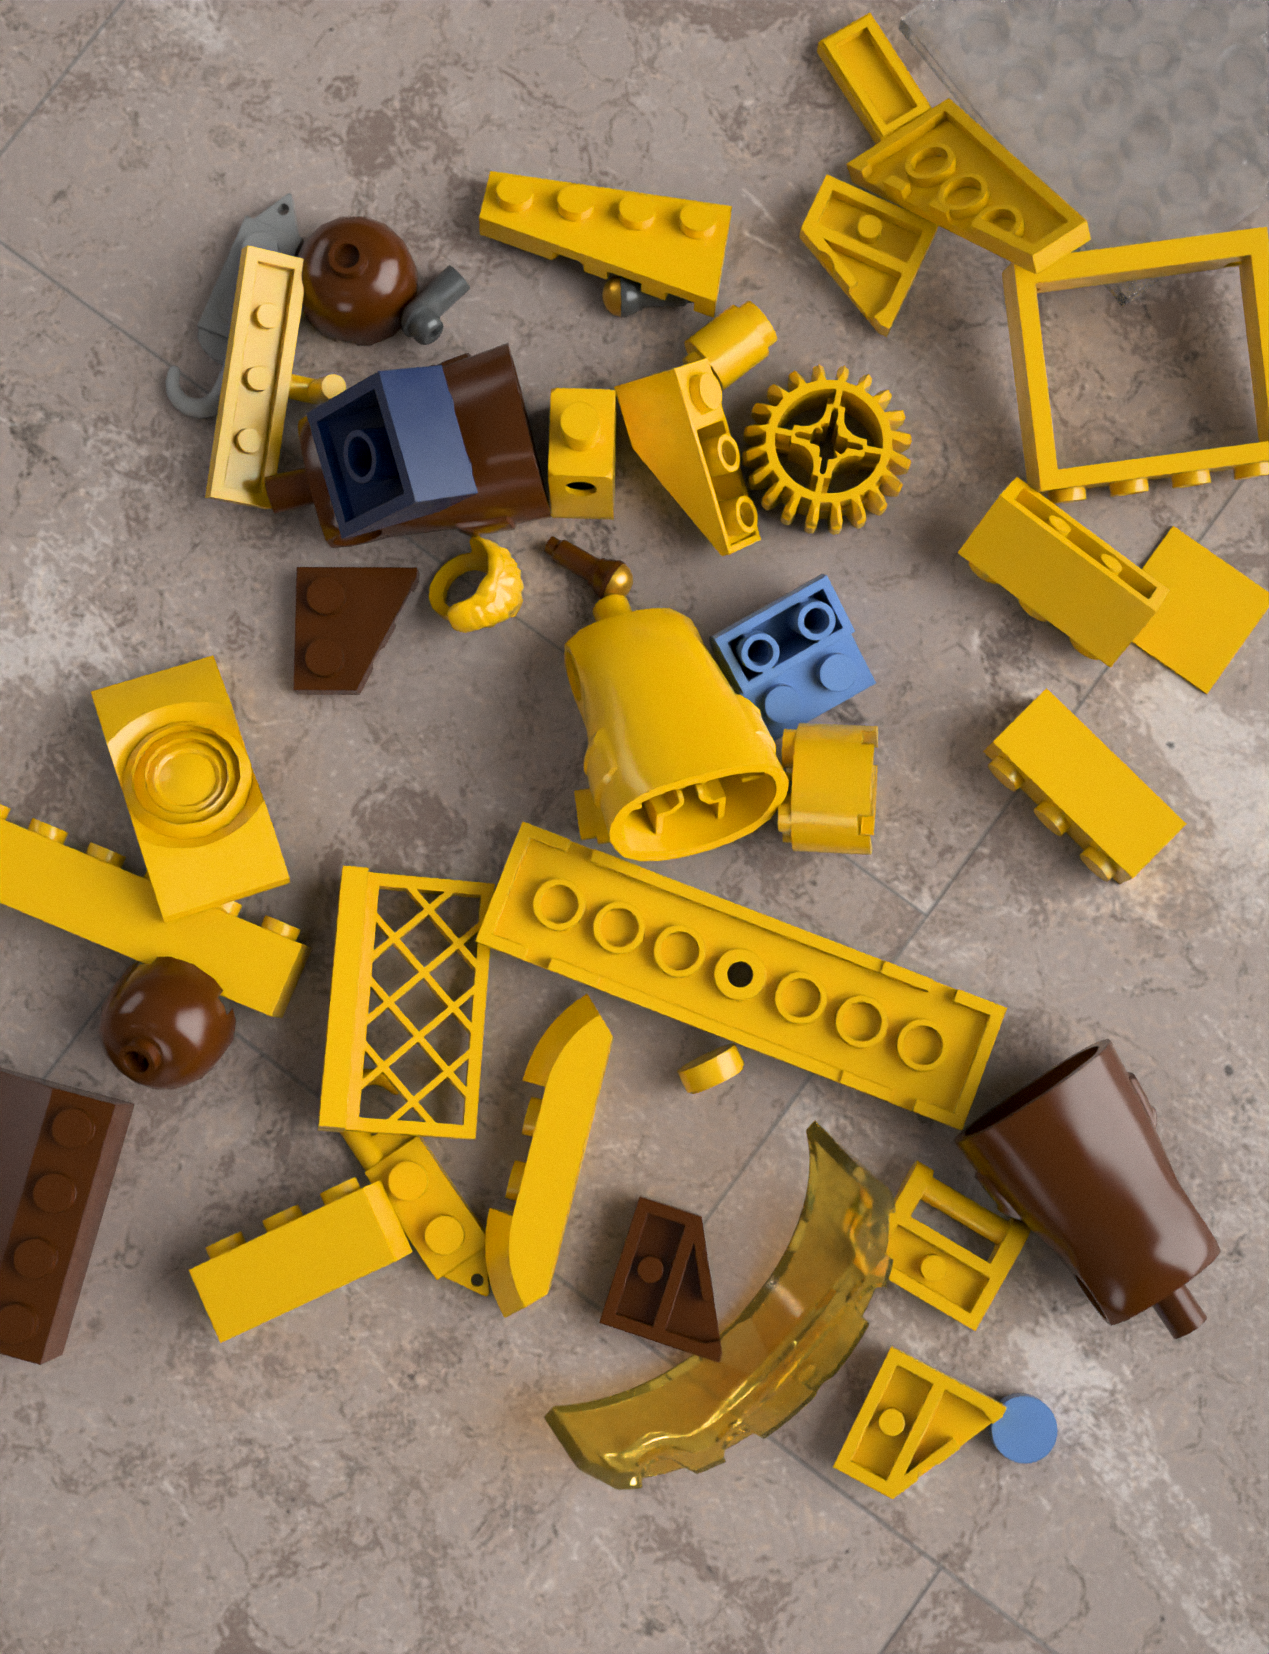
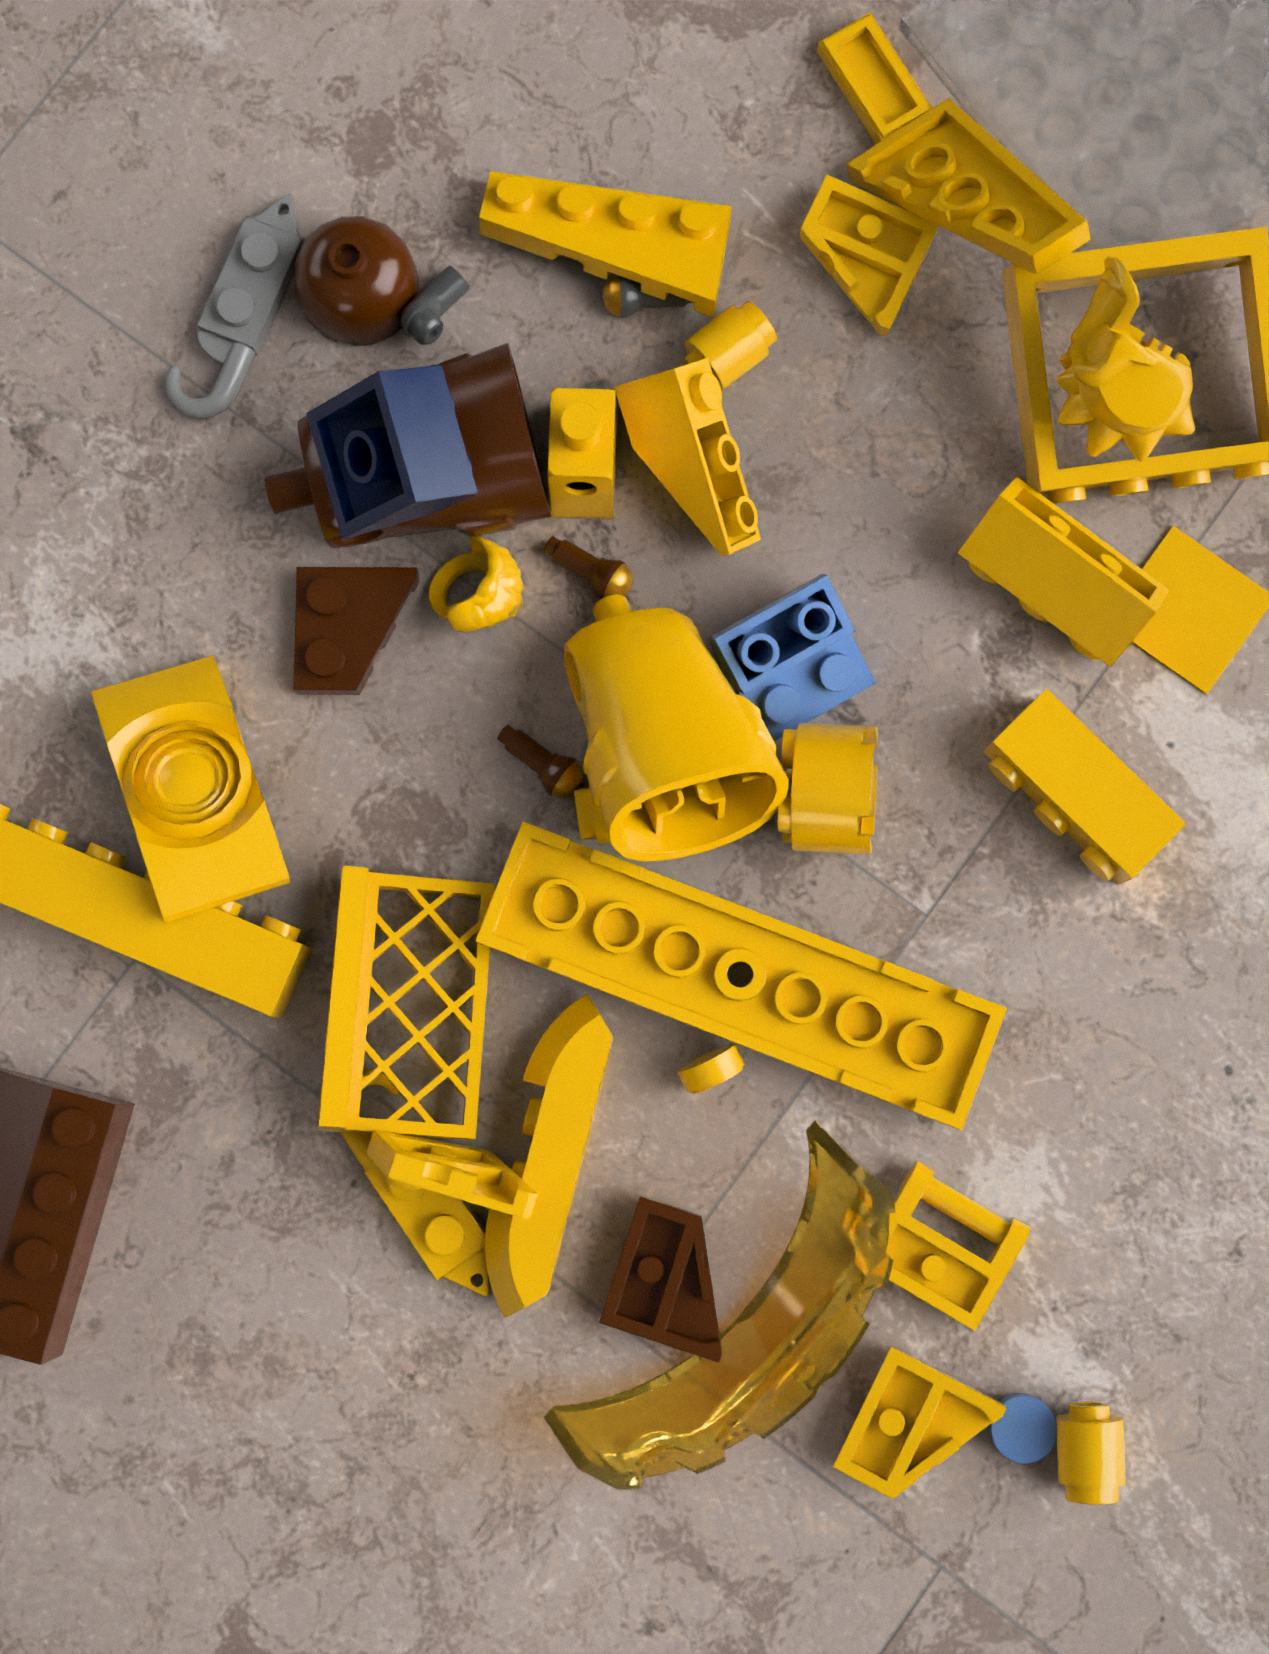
reddish brown cylinder [99,956,236,1090] -> none
yellow brick [189,1177,413,1343] -> none
yellow plate [205,245,346,509] -> none
yellow gear [742,364,912,535] -> none
reddish brown torso [953,1039,1221,1339] -> none
none -> yellow wing [366,1130,538,1219]
none -> reddish brown piece [497,724,584,798]
none -> yellow brick [1056,1401,1126,1504]
none -> yellow head [1057,255,1195,462]

